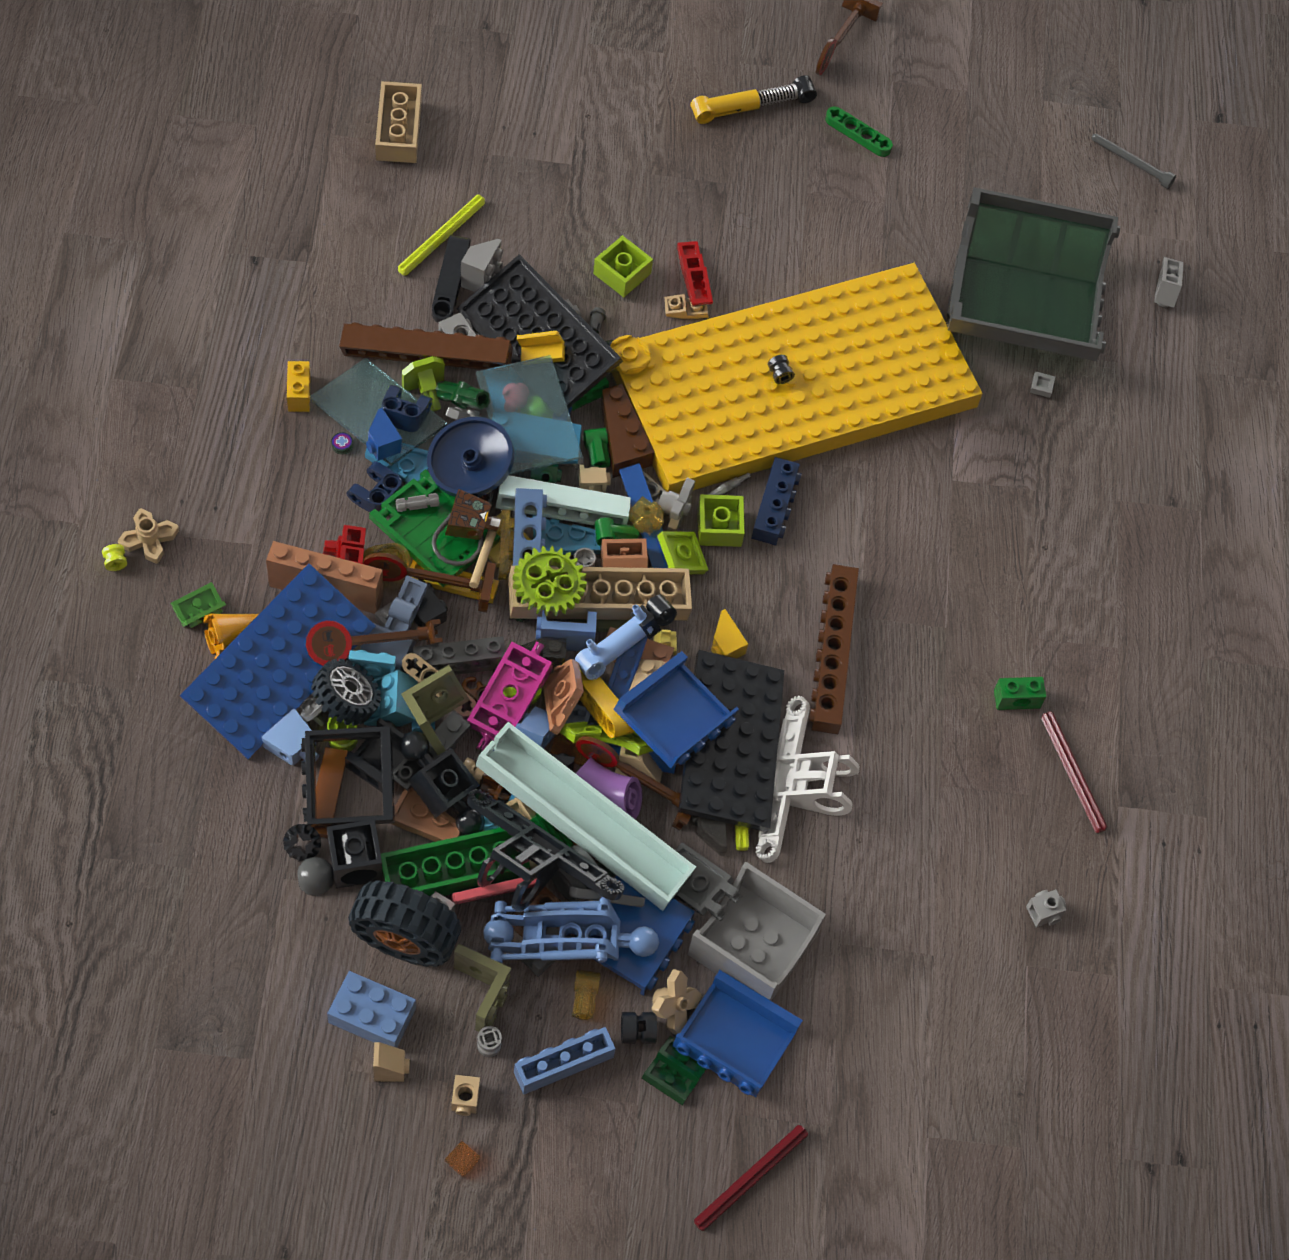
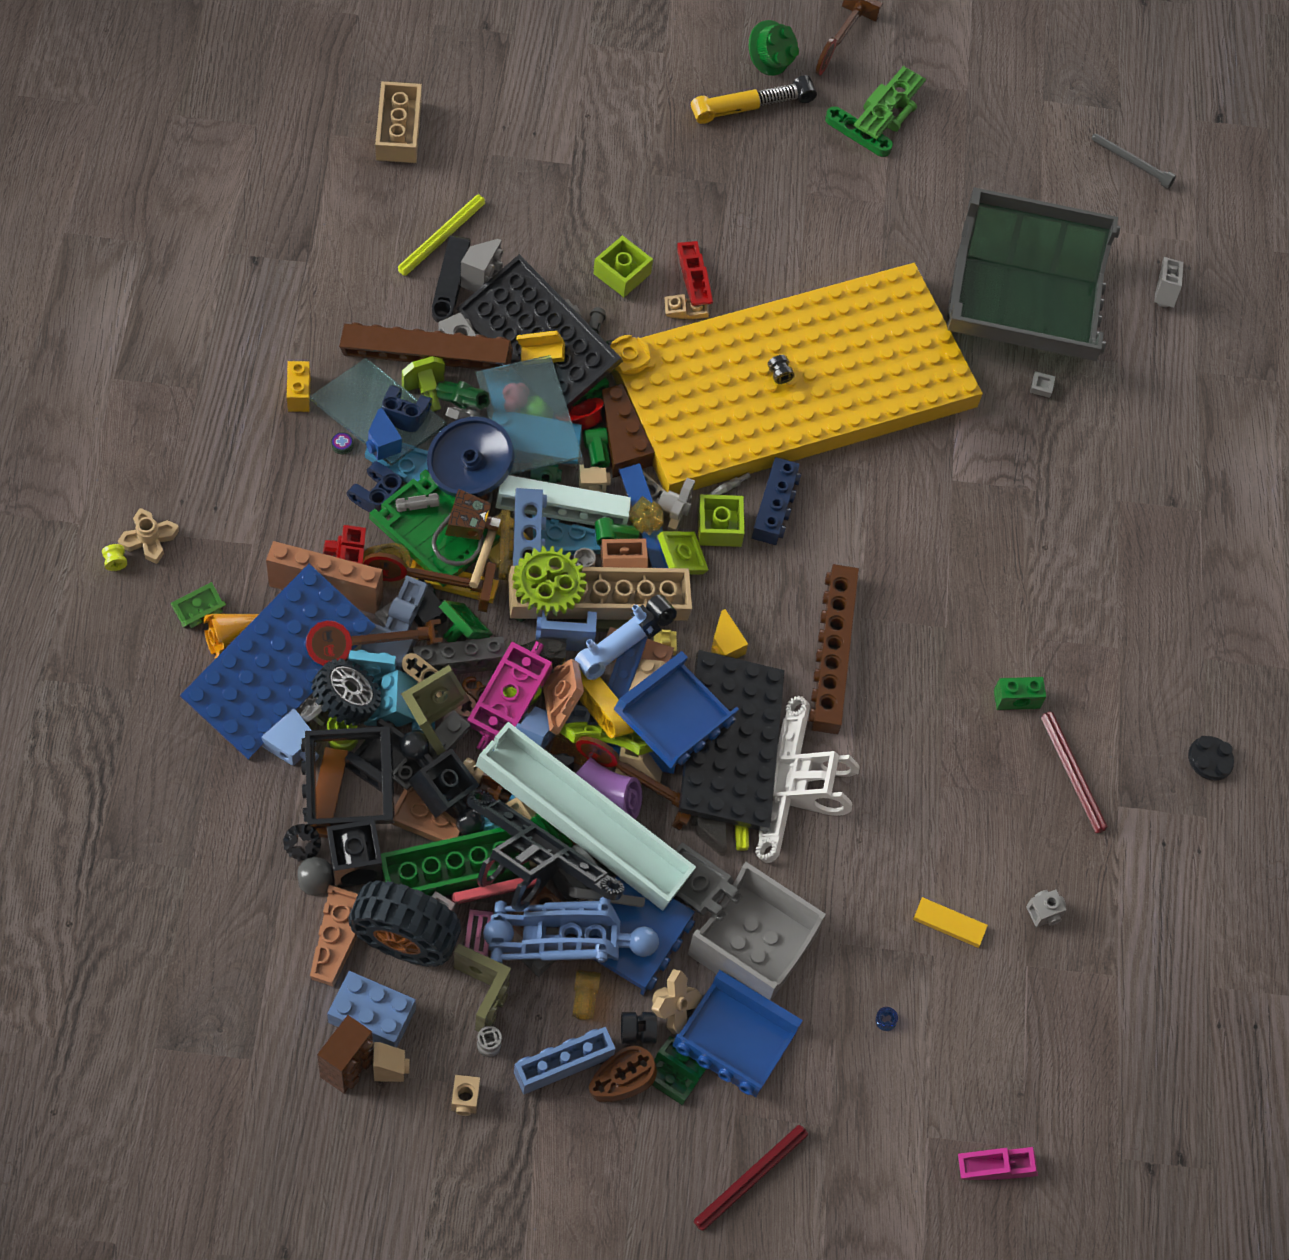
clear orange tile [445,1141,480,1177] -> none
none -> nougat wing [310,885,358,987]
none -> reddish brown brick [317,1015,374,1093]
none -> green tile [439,600,493,643]
none -> bright pink tile [465,909,493,957]
none -> red piece [555,398,604,430]
none -> reddish brown piece [589,1046,657,1102]
none -> green piece [749,20,799,76]
none -> bright green piece [854,66,926,139]
none -> clear blue bush [875,1007,898,1031]
none -> yellow tile [913,897,988,948]
none -> dark pink slope [958,1147,1038,1180]
none -> black piece [1188,736,1234,781]

